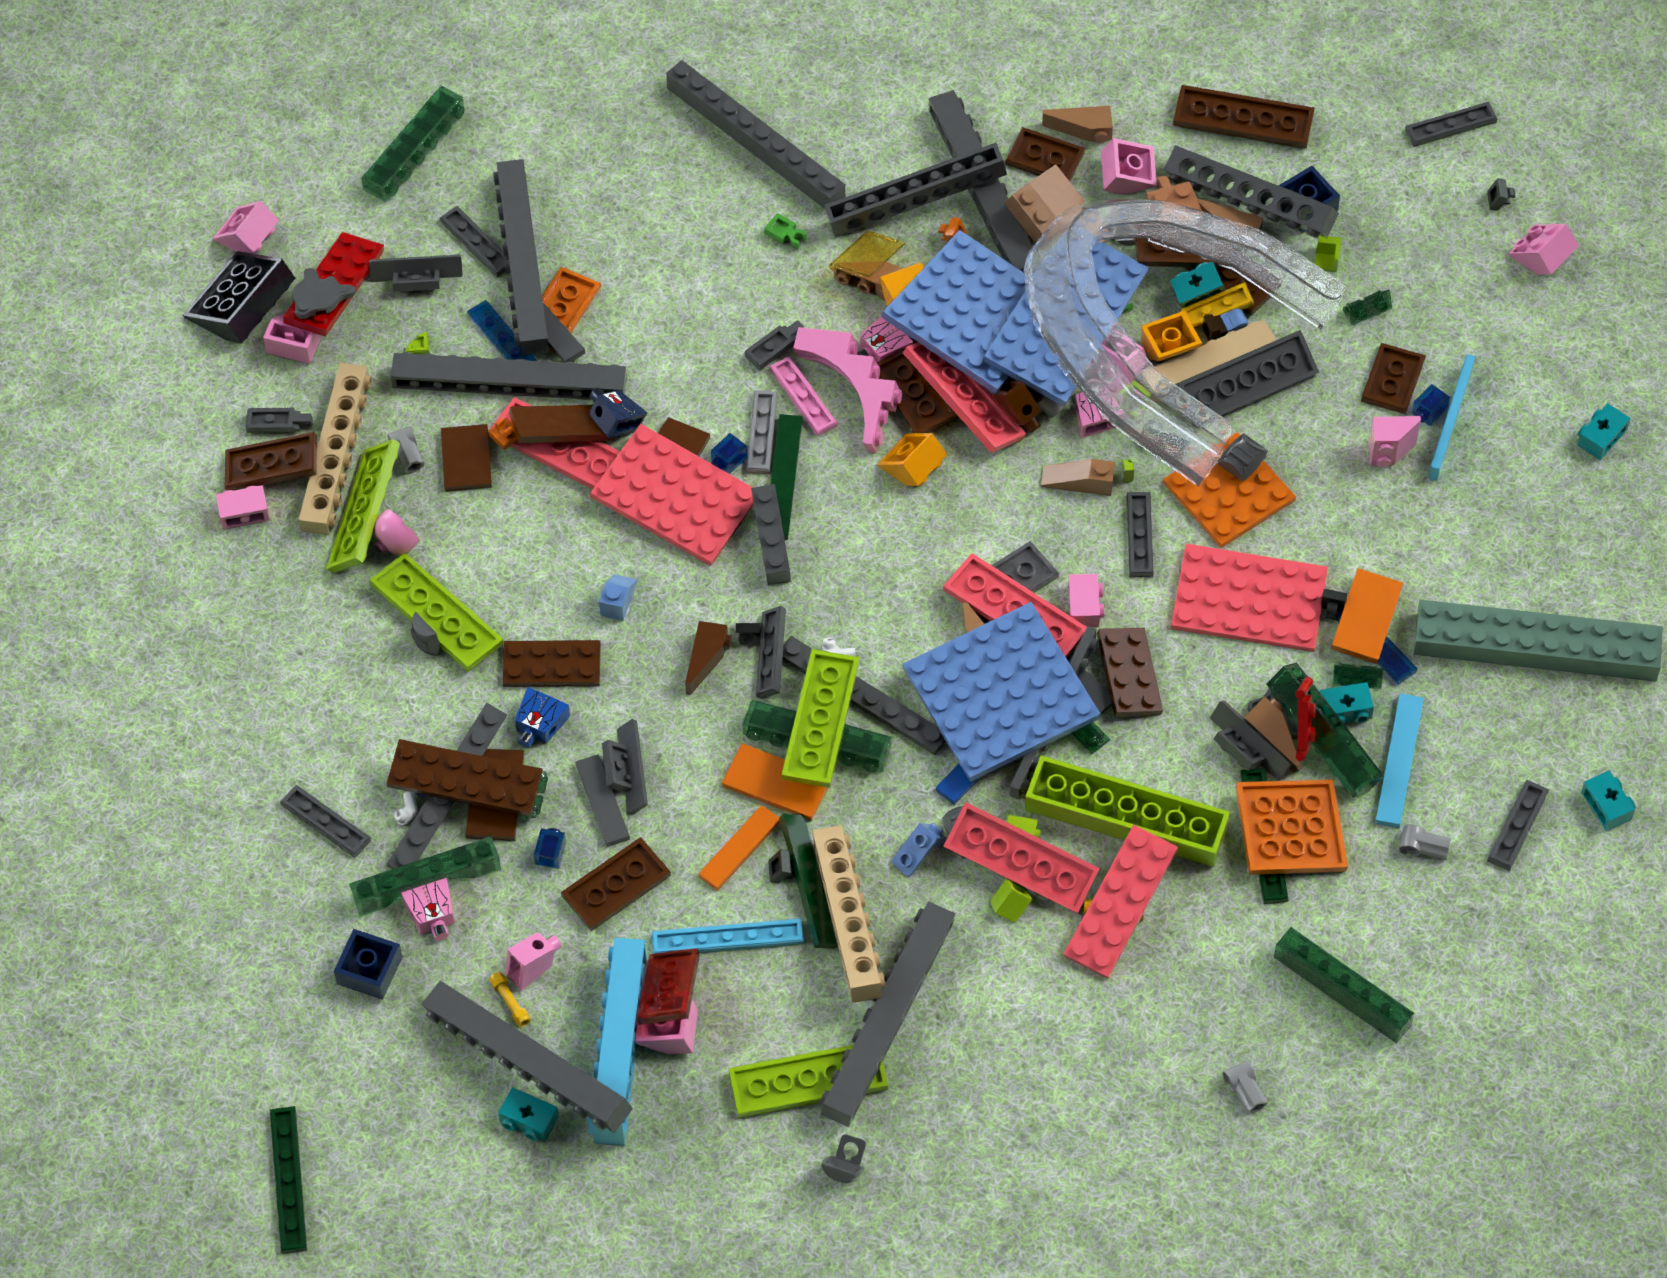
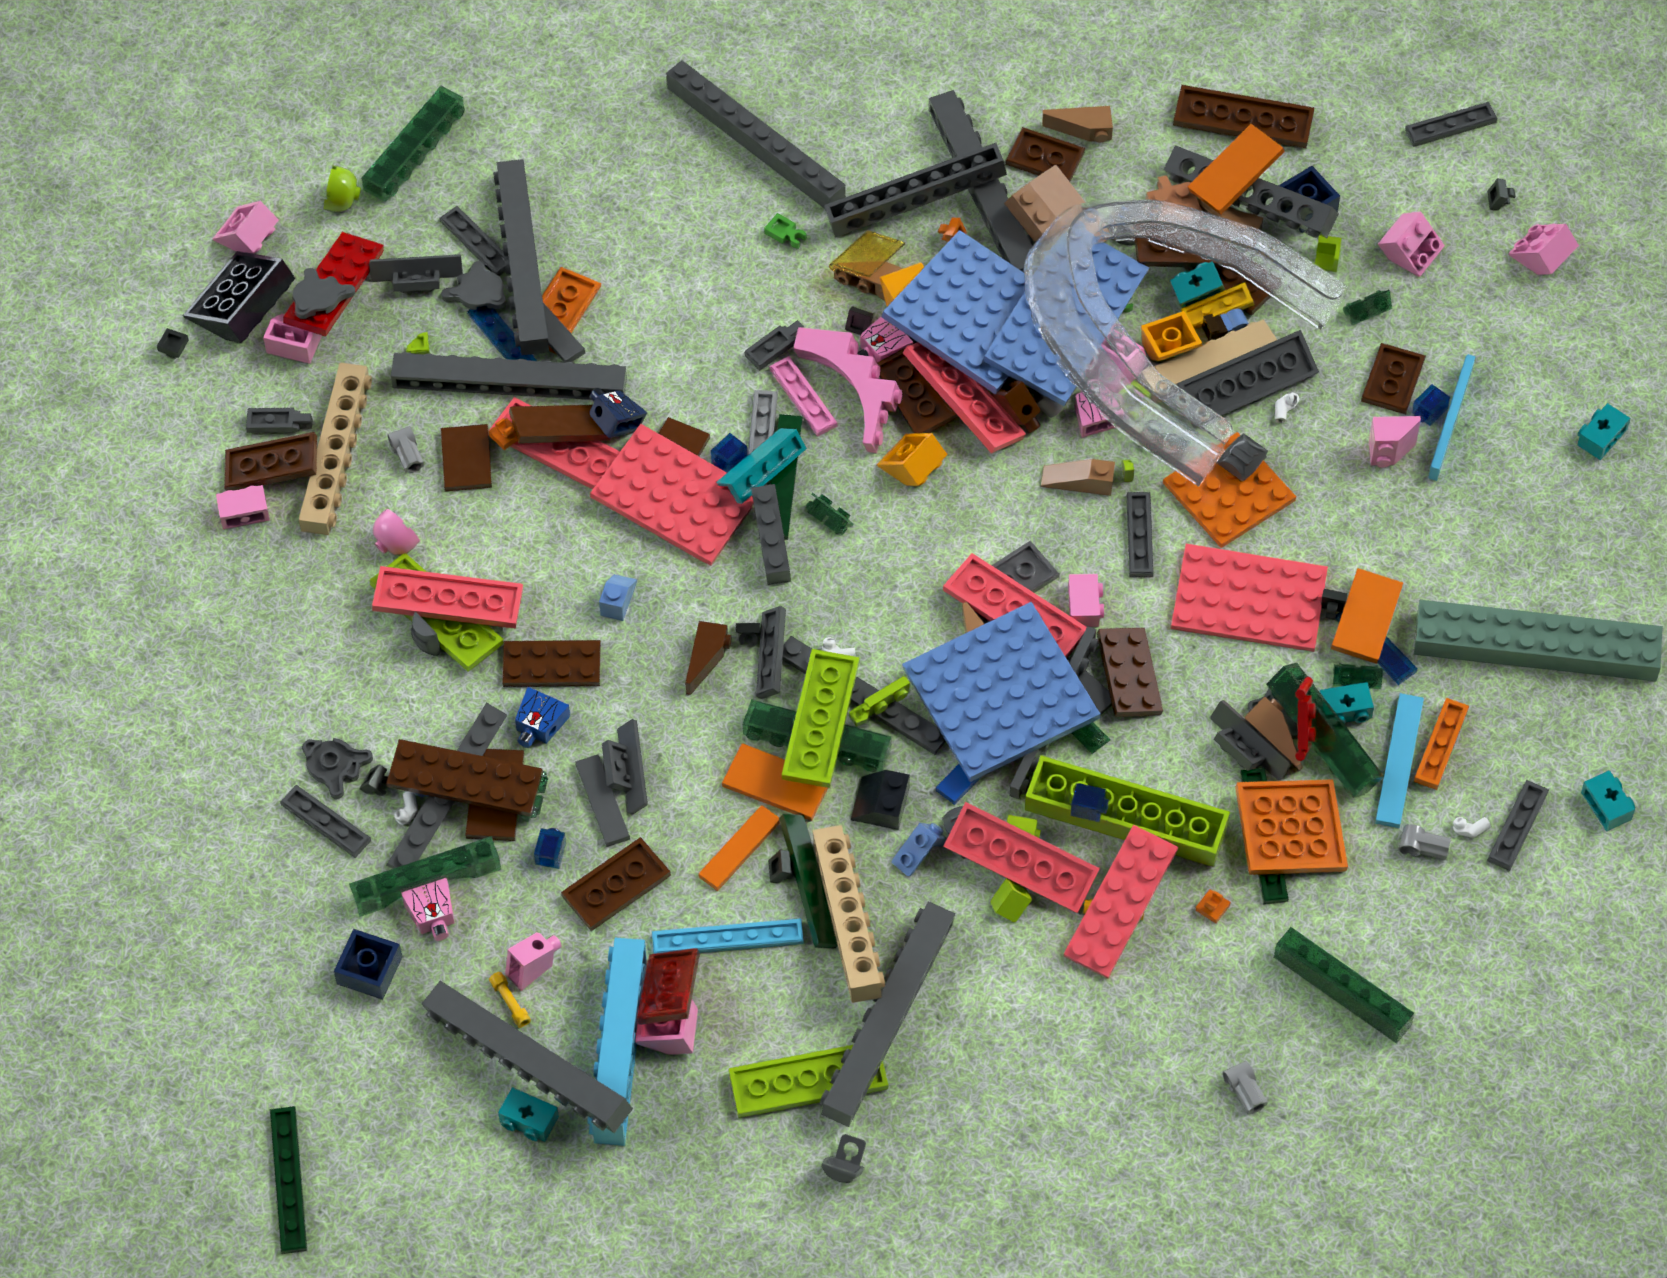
lime plate [326,439,400,573] -> none
bright pink slope [1101,138,1157,194] -> none
none -> pearl dark grey tile [157,328,189,359]
none -> dark grey tile [302,738,373,799]
none -> lime cylinder [323,165,361,212]
none -> pearl dark grey tile [360,764,388,796]
none -> coral plate [372,566,523,629]
none -> dark grey tile [441,261,506,310]
none -> teal panel [716,428,807,503]
none -> clear green hinge [805,493,854,535]
none -> pearl dark grey tile [845,306,874,335]
none -> lime hinge [848,676,910,727]
none -> black slope [851,770,910,830]
none -> clear blue brick [1070,783,1109,822]
none -> orange tile [1187,124,1285,215]
none -> orange tile [1195,889,1231,923]
none -> white arm [1275,392,1299,423]
none -> bright pink slope [1378,211,1445,277]
none -> orange plate [1414,698,1469,790]
none -> white arm [1453,817,1491,838]

